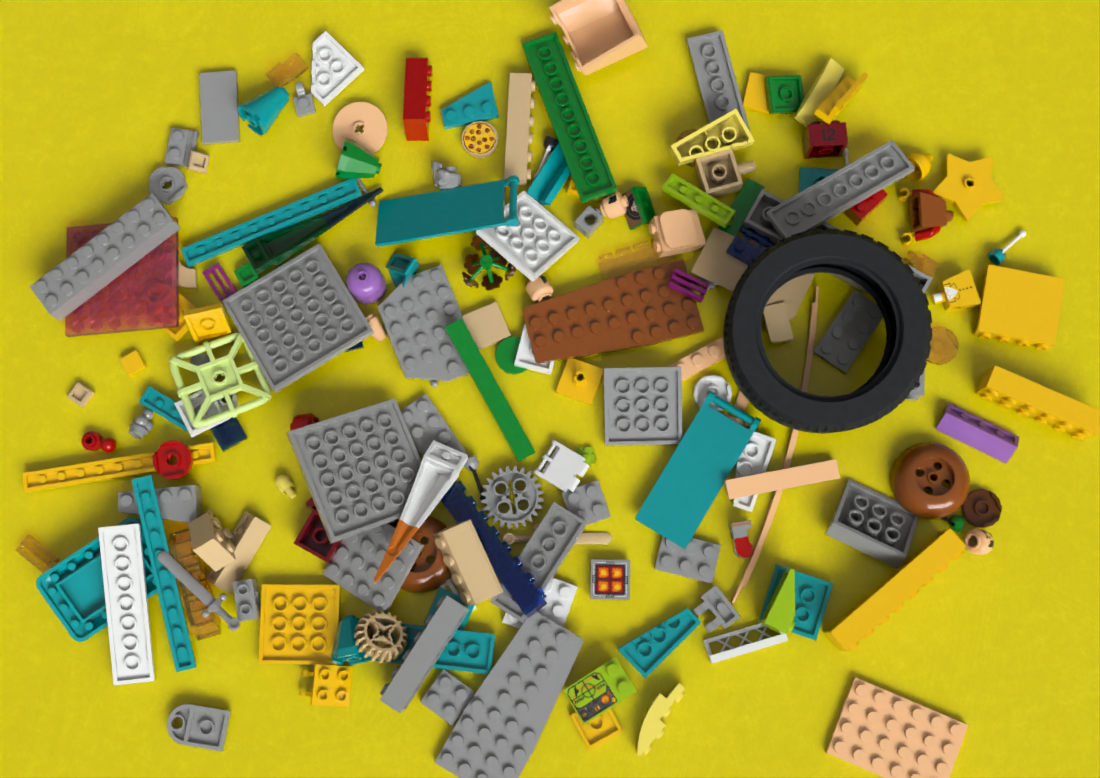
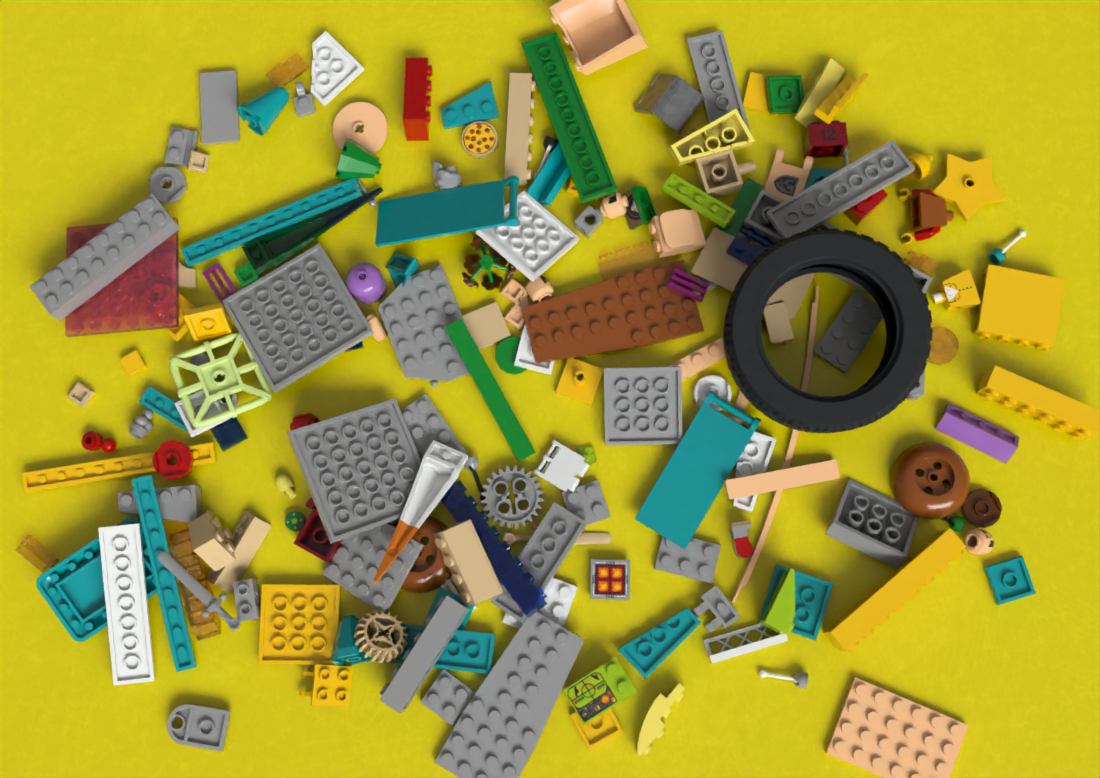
none -> green tile [285,511,305,531]
none -> light nougat tile [500,278,529,330]
none -> flat silver piece [634,73,704,135]
none -> hinge [759,670,808,689]
none -> light nougat flag [764,148,814,201]
none -> teal tile [983,556,1036,605]

